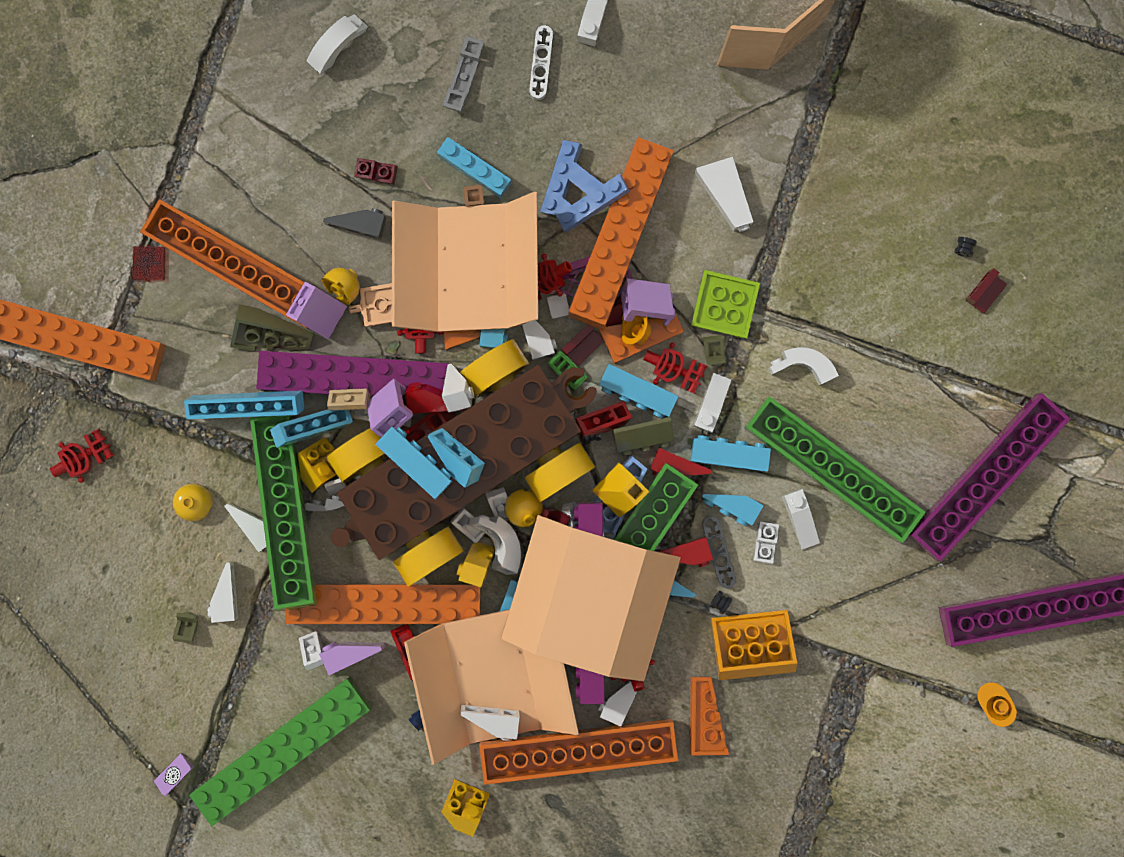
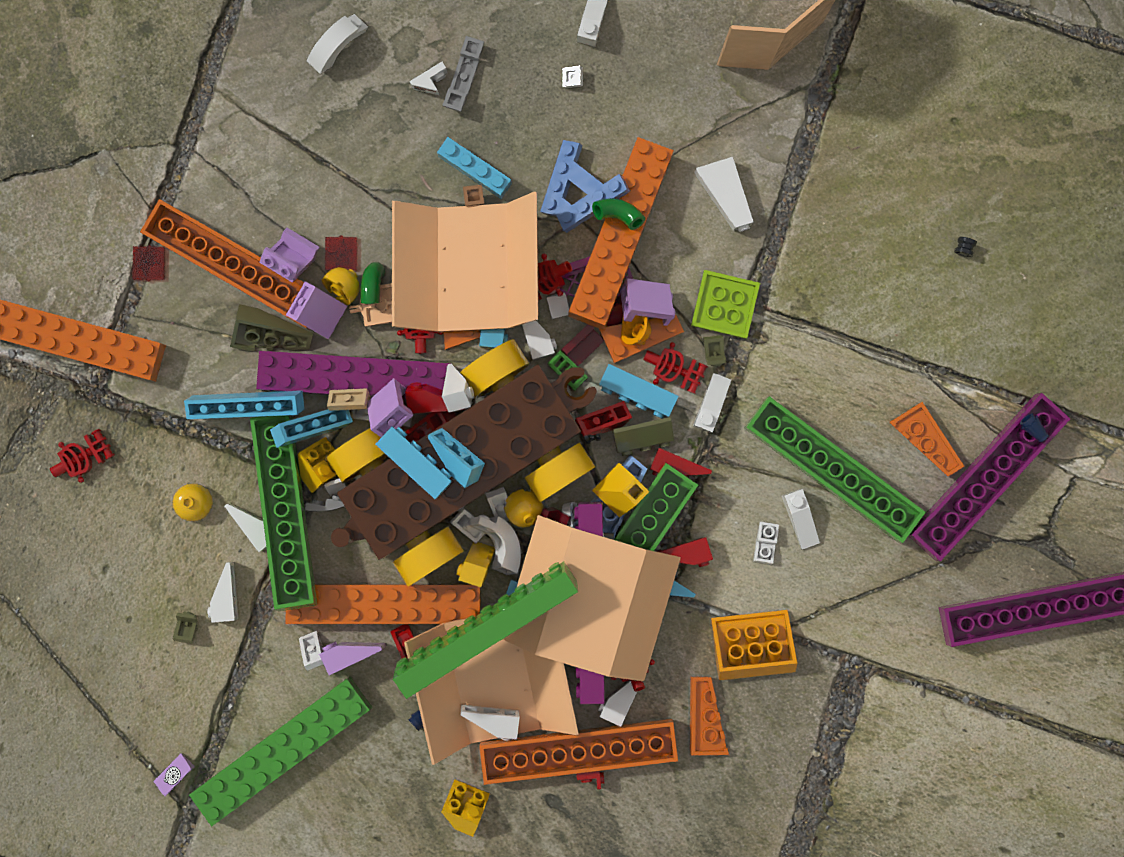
dark grey slope [323,208,387,240] -> none
dark red slope [354,158,398,185] -> none
white beam [530,25,553,100] -> none
medium azure brick [690,435,771,472] -> none
medium azure slope [700,494,764,527] -> none
dark grey beam [702,516,736,589] -> none
black wheel [709,591,732,615] -> none
white arch [768,347,839,385] -> none
dark red panel [966,268,1007,314] -> none
light orange piece [977,682,1017,727] -> none
none -> lavender panel [259,228,320,282]
none -> clear red piece [325,235,357,271]
none -> green cylinder [361,262,385,304]
none -> bright green brick [393,561,578,699]
none -> white slope [410,62,447,95]
none -> white tile [563,66,583,88]
none -> red bracket [576,771,605,790]
none -> green cylinder [592,198,645,230]
none -> orange wing [889,402,965,476]
none -> dark blue cone [1020,413,1049,442]

